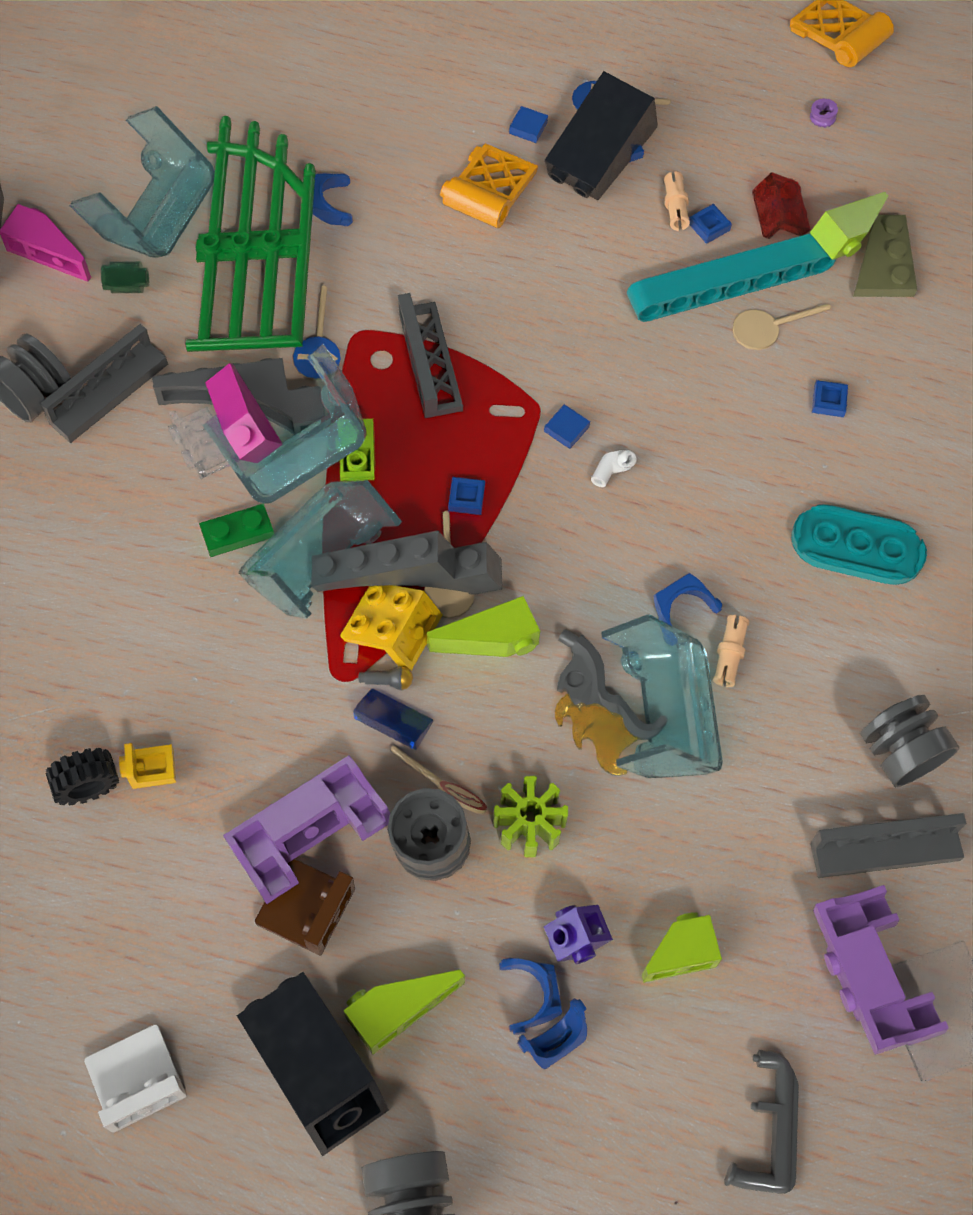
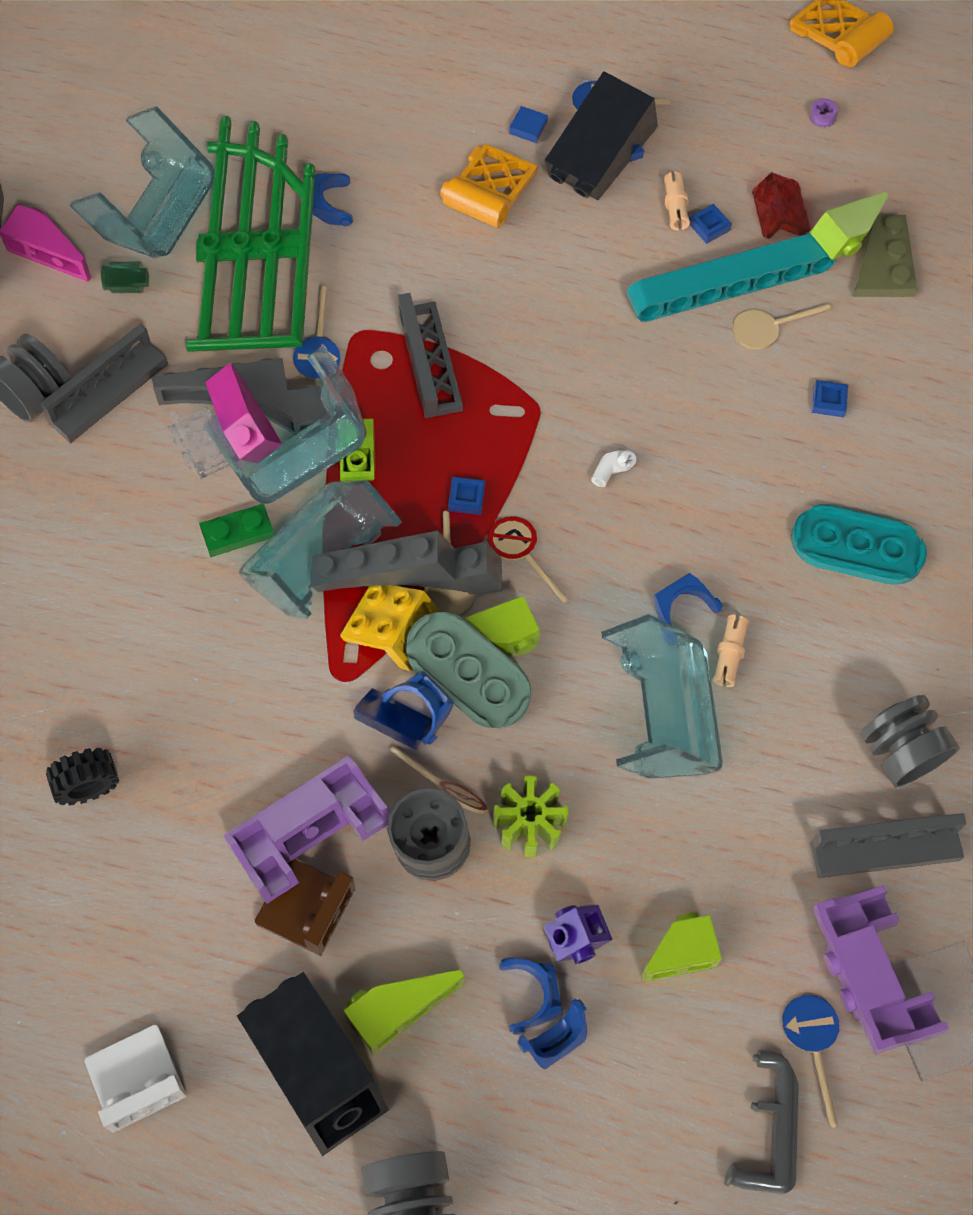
yellow bracket [119,743,176,789] -> none
dark grey piece [358,666,413,690] -> none
blue tile [544,404,590,449] -> none
piece [555,629,667,776] -> none
none -> blue helmet [382,671,454,745]
none -> sand green tile [406,612,531,728]
none -> piece [487,516,568,603]
none -> blue piece [782,995,839,1128]

